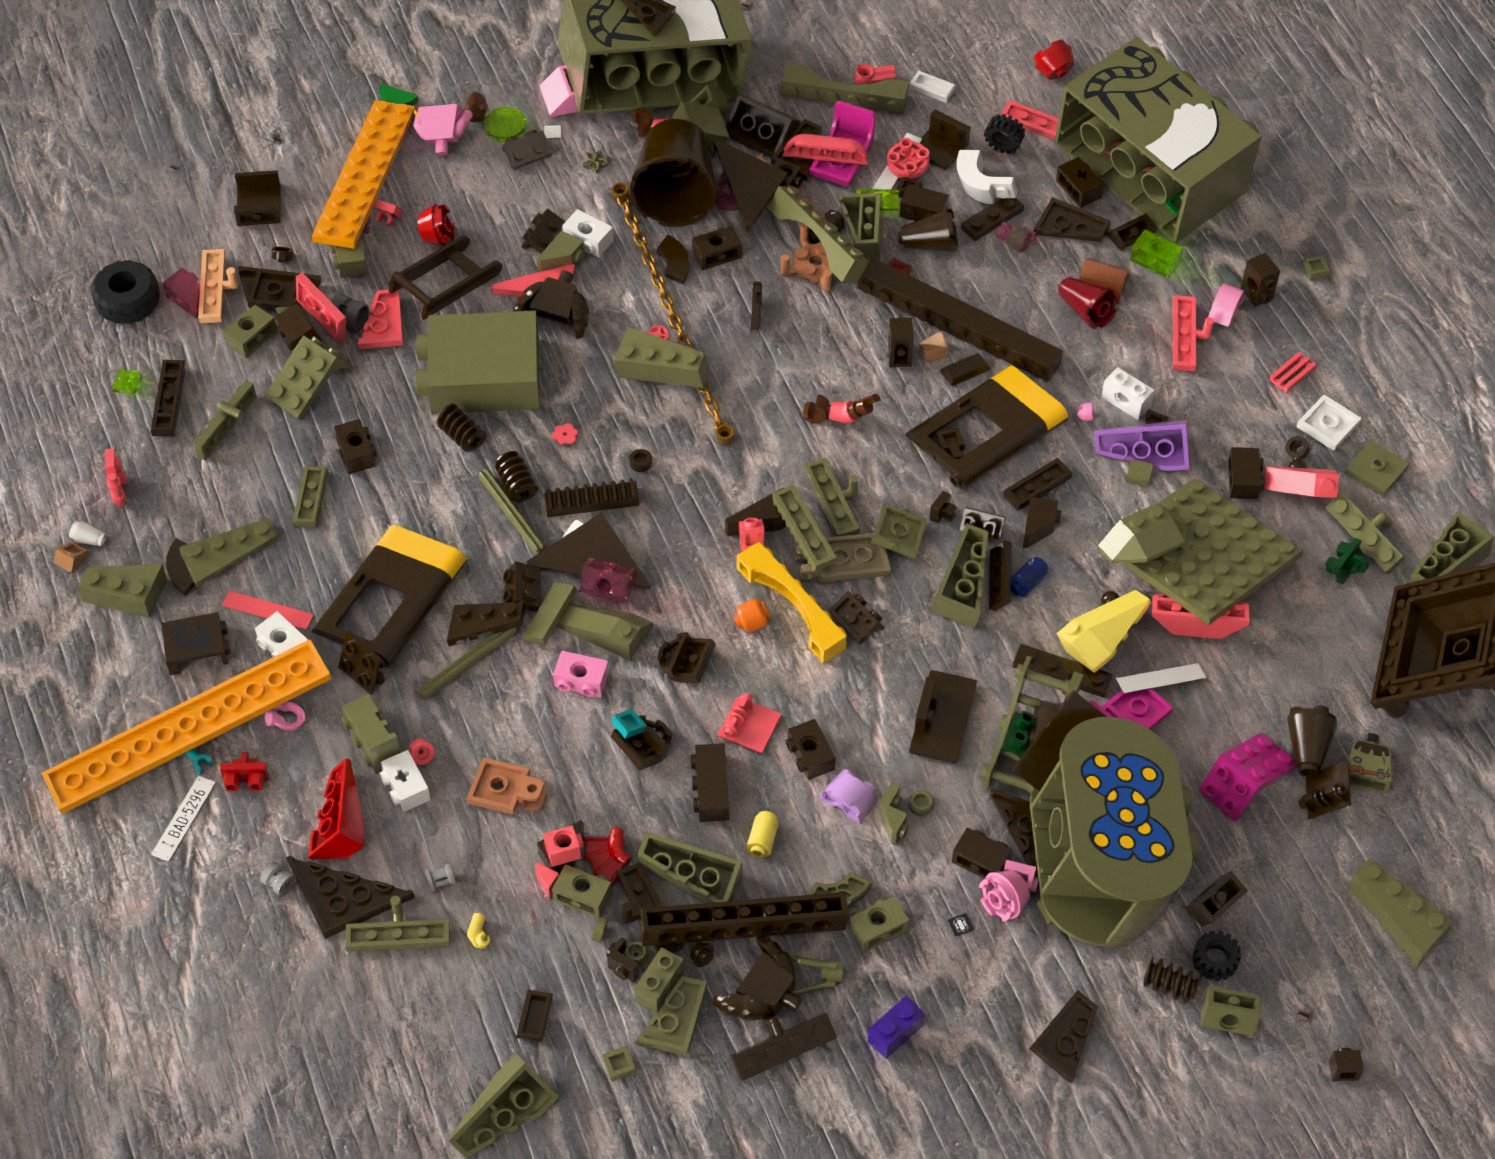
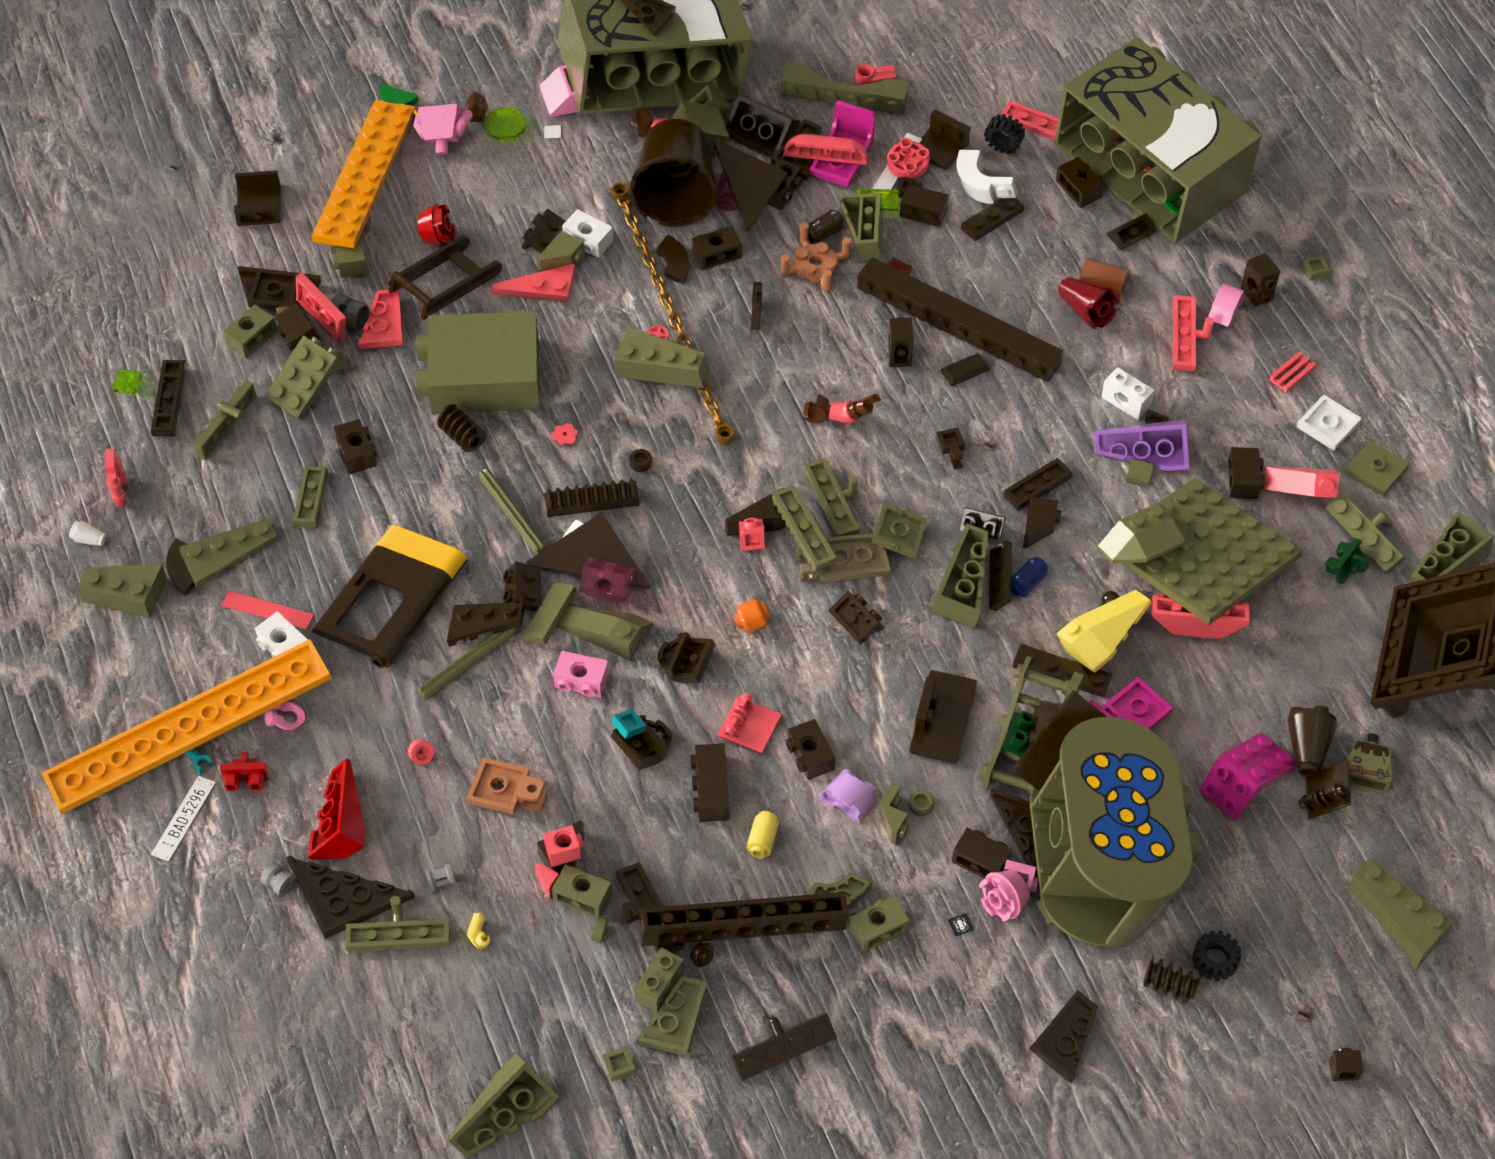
medium nougat slope [54,541,89,572] -> none
black tyre [91,260,160,324] -> none
dark brown panel [161,612,231,675] -> none
clear pink slope [163,268,200,319] -> none
light nougat plate [198,249,239,323] -> none
dark brown tile [271,246,294,263] -> none
dark brown hinge [338,631,385,695] -> none
olive wedge [340,694,401,774] -> none
coral tile [374,200,403,226] -> none
white brick [379,750,431,812] -> none
dark brown piece [495,451,538,502] -> none
dark brown bracket [502,130,552,169] -> none
dark brown torso [513,270,589,339] -> none
dark brown tile [516,989,553,1042] -> none
olive plant [583,151,608,173] -> none
red arm [583,827,632,886] -> none
dark brown bracket [606,937,639,983] -> none
olive plate [623,942,649,965] -> none
olive wedge [638,832,743,903] -> none
dark brown torso [713,935,802,1021] -> none
yellow arch [737,541,847,664] -> none
olive arch [767,186,869,284] -> none
olive plant [790,955,843,995] -> none
dark purple brick [868,996,925,1059] -> none
dark brown cone [898,208,958,252] -> none
dark brown piece [905,365,1068,489] -> none
white tile [909,71,956,103] -> none
medium nougat slope [919,332,948,362] -> none
dark brown tile [930,491,957,524] -> none
clear pink piece [996,222,1037,252] -> none
red cone [1033,39,1075,80] -> none
dark brown wing [1033,197,1111,242] -> none
bright pink hinge [1077,403,1094,421] -> none
white sticker [1116,663,1207,693] -> none
clear neon green brick [1130,230,1183,278] -> none
dark brown brick [1185,871,1248,927] -> none
olive brick [1201,986,1261,1036] -> none
dark brown plate [1285,436,1310,468] -> none

